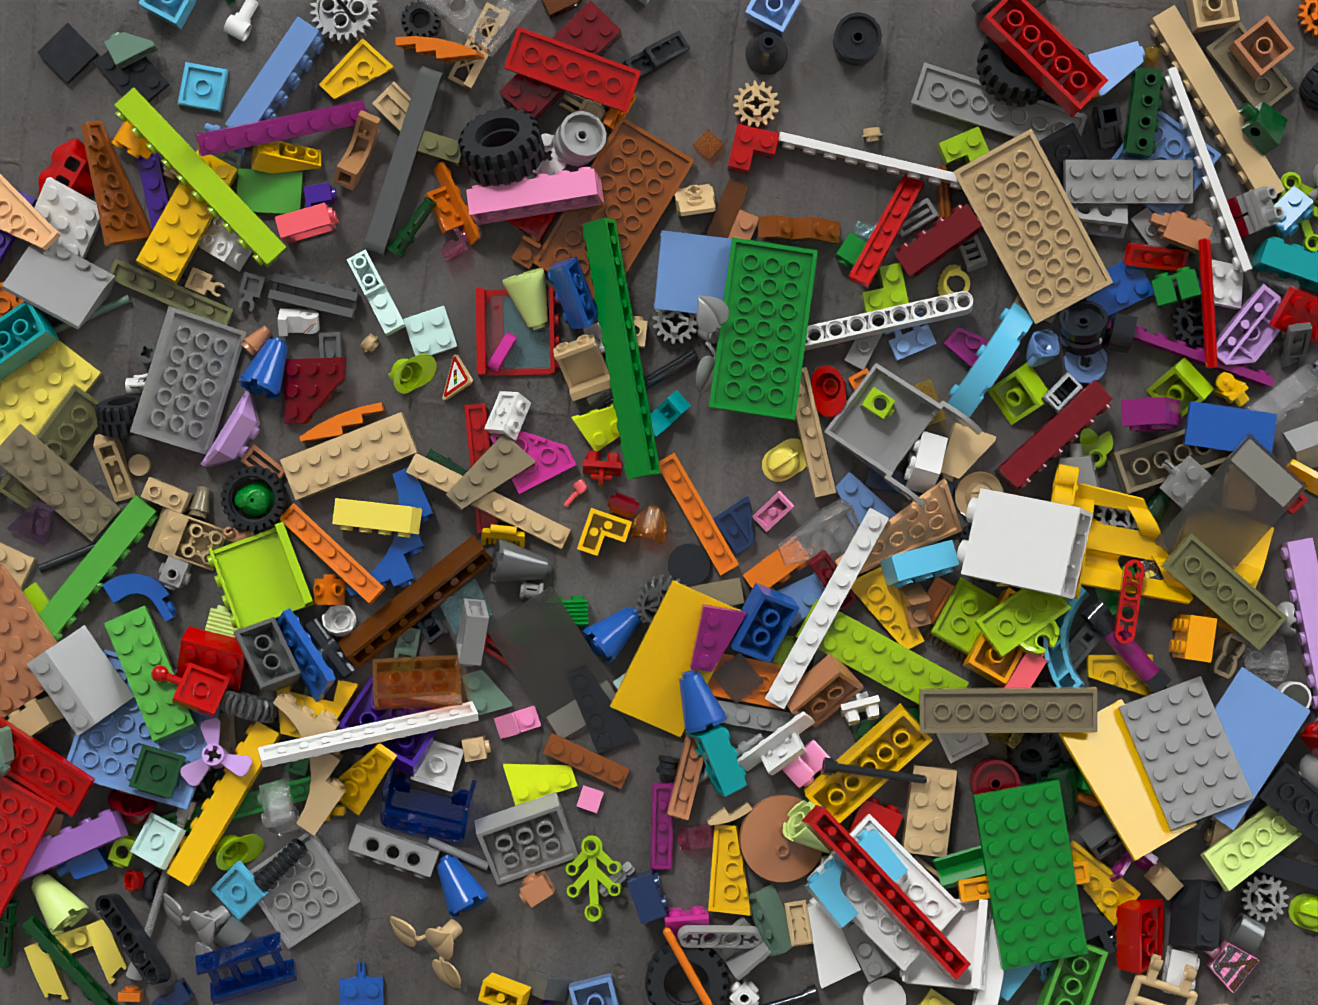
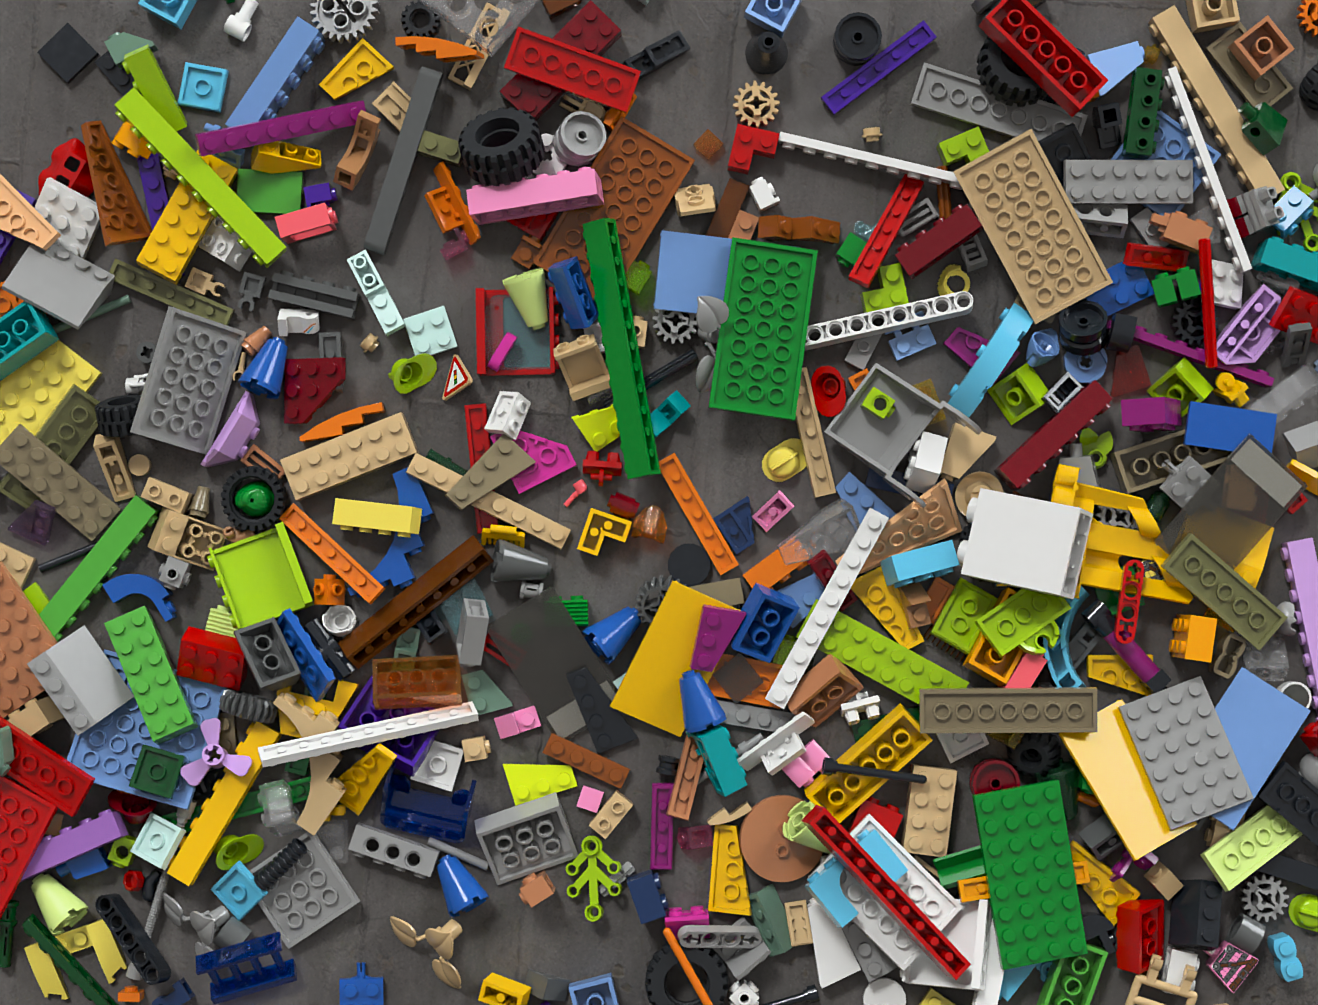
red plate [151,662,231,718] -> none
dark green pin [387,196,437,258] -> none
none -> lime brick [122,44,187,132]
none -> tan hand [232,352,246,381]
none -> tan brick [589,789,633,839]
none -> clear neon green brick [625,260,652,296]
none -> white brick [749,177,780,213]
none -> dark purple plate [821,20,937,116]
none -> clear red wing [1110,345,1151,398]
none -> medium azure brick [1267,932,1303,982]

